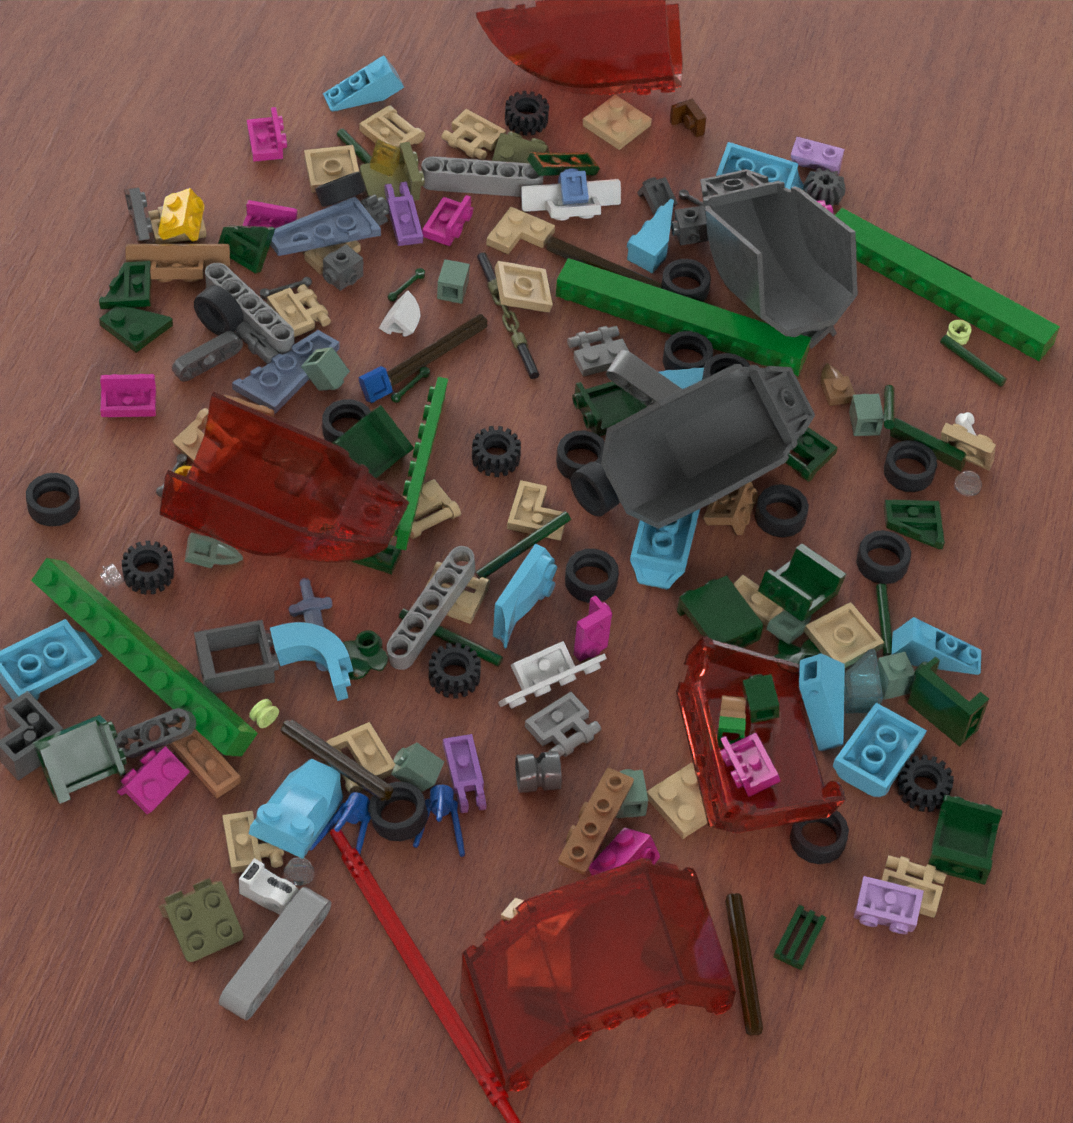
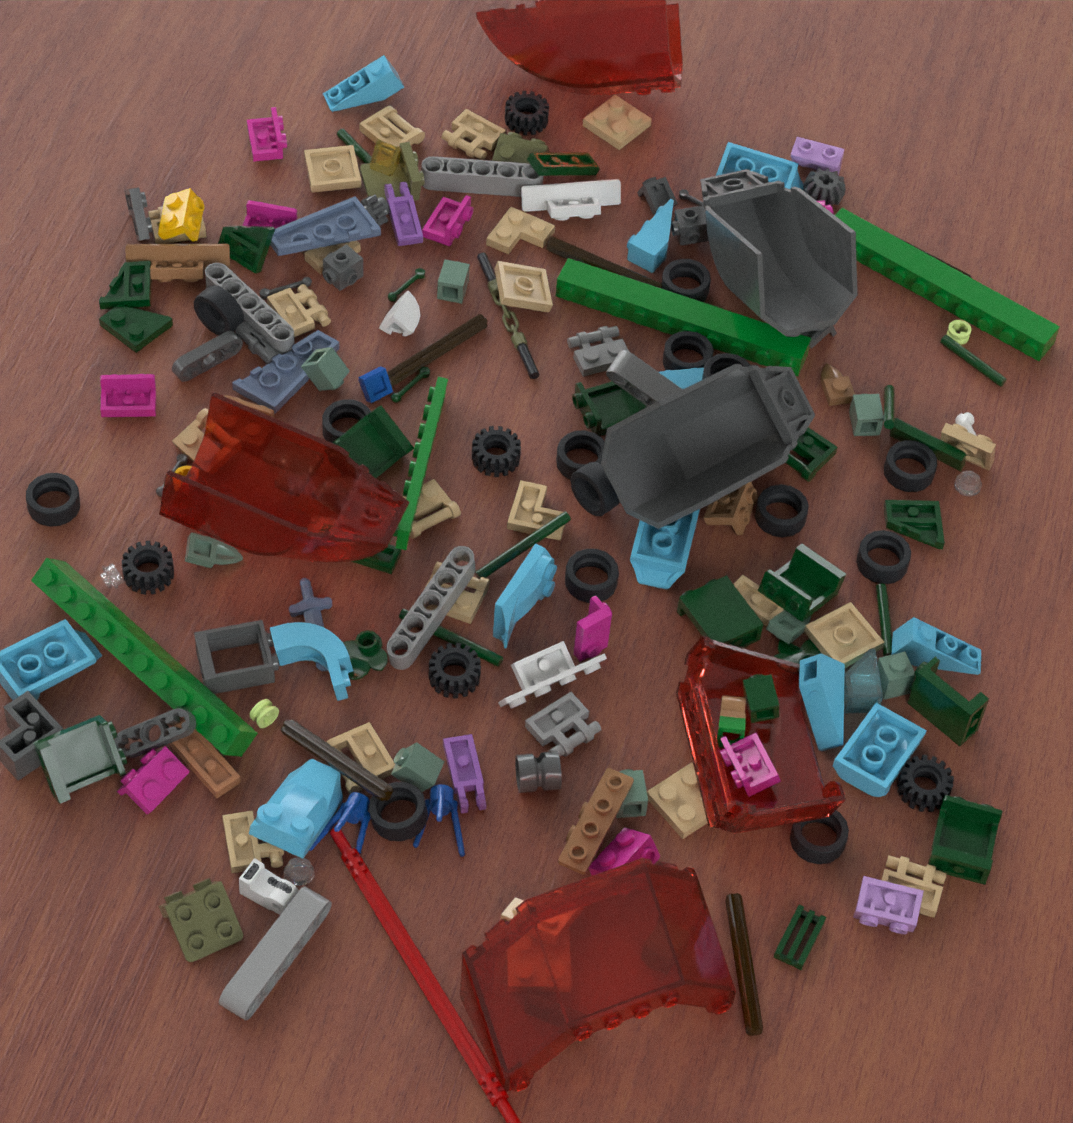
black tyre [315,171,366,207] -> none
medium blue bracket [558,169,589,205] -> none
reddish brown bracket [670,98,706,137] -> none

